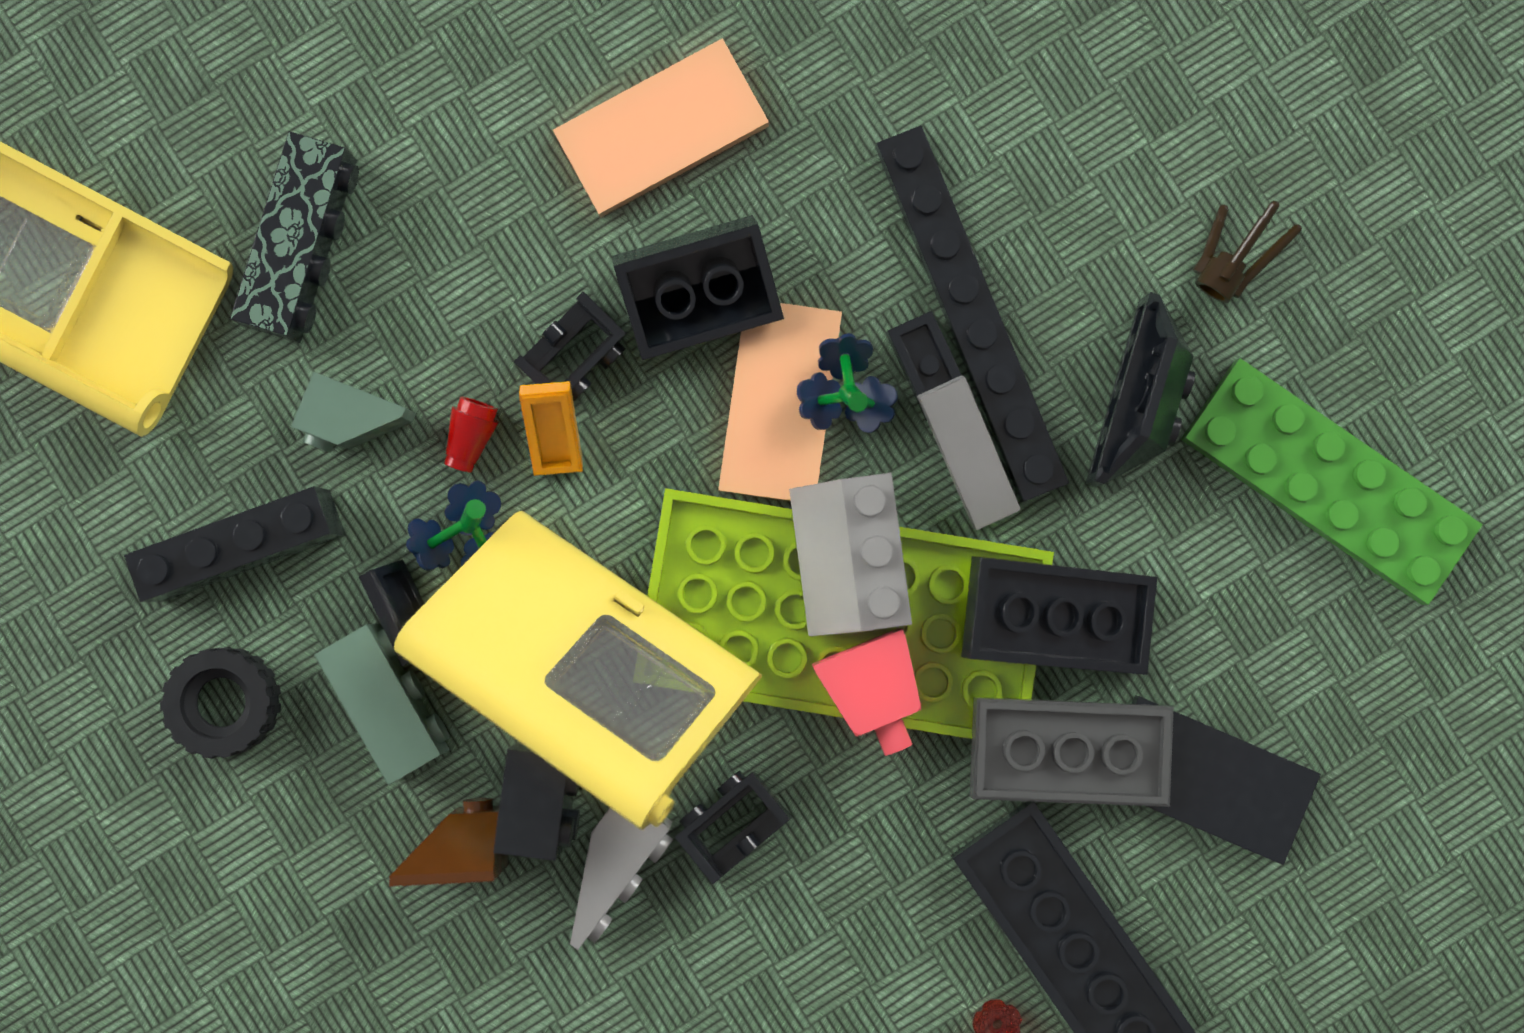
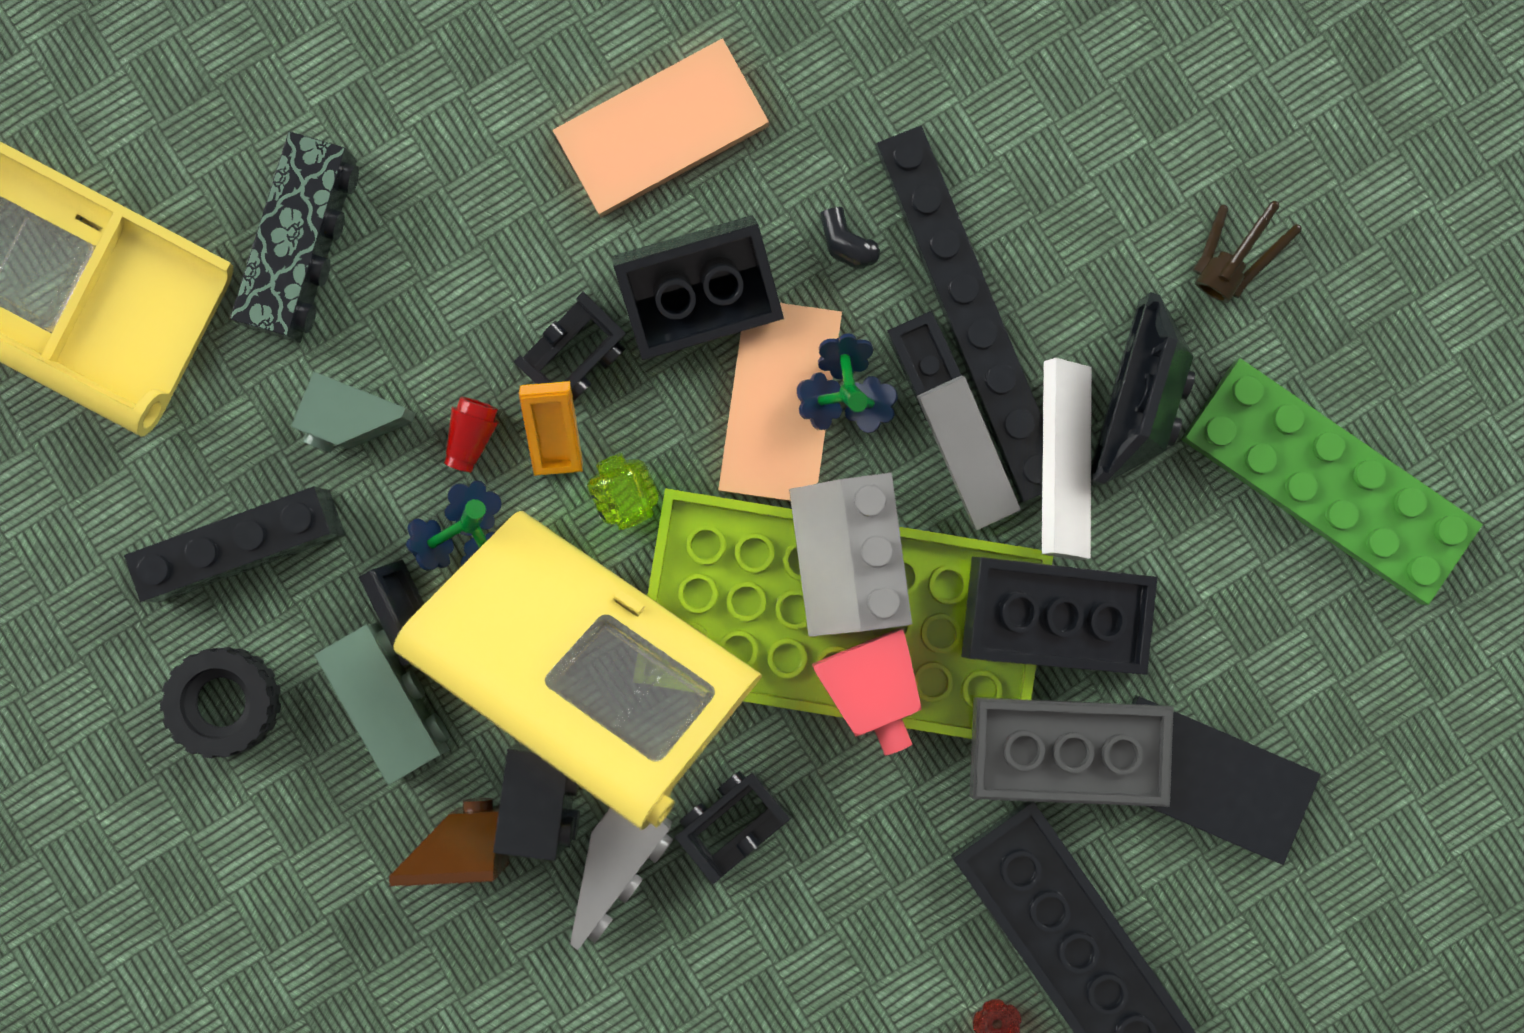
none -> clear neon green head [587,453,660,530]
none -> black arm [820,207,880,269]
none -> white tile [1042,358,1091,560]

